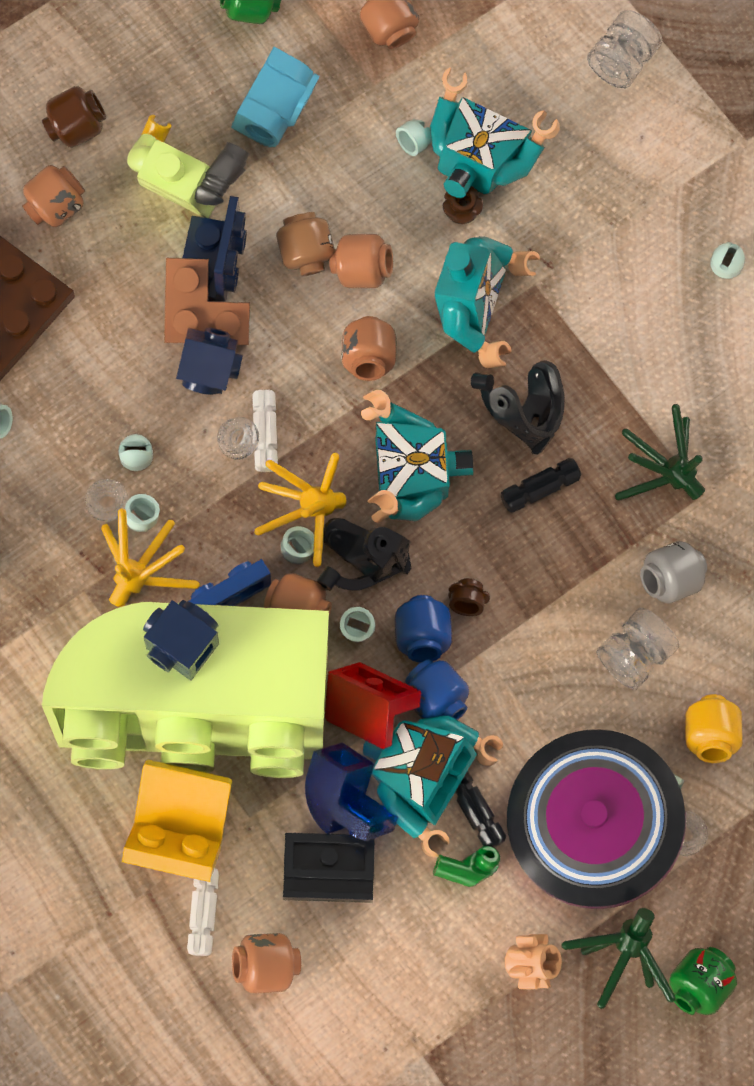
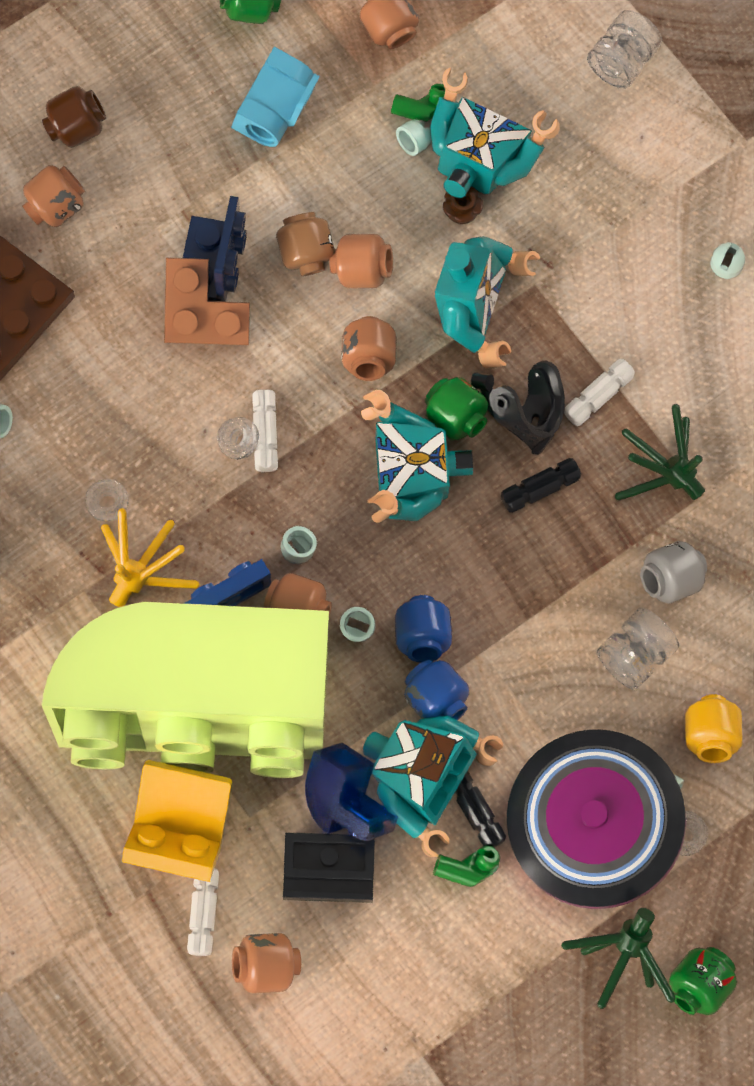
light aqua hinge [118,434,153,471] -> none
light aqua hinge [125,494,160,532] -> none
yellowish green torso [127,115,249,218] -> none
dark blue brick [143,600,219,680] -> none
dark blue brick [176,328,243,395] -> none
yellow plant [254,453,347,567] -> none
black helmet [317,518,412,591] -> none
red panel [325,662,421,749] -> none
reddish brown plate [448,578,490,616] -> none
light nougat gear [505,934,562,990] -> none
none -> green arm [391,84,446,122]
none -> green head [425,377,488,440]
none -> white axle [564,359,635,426]

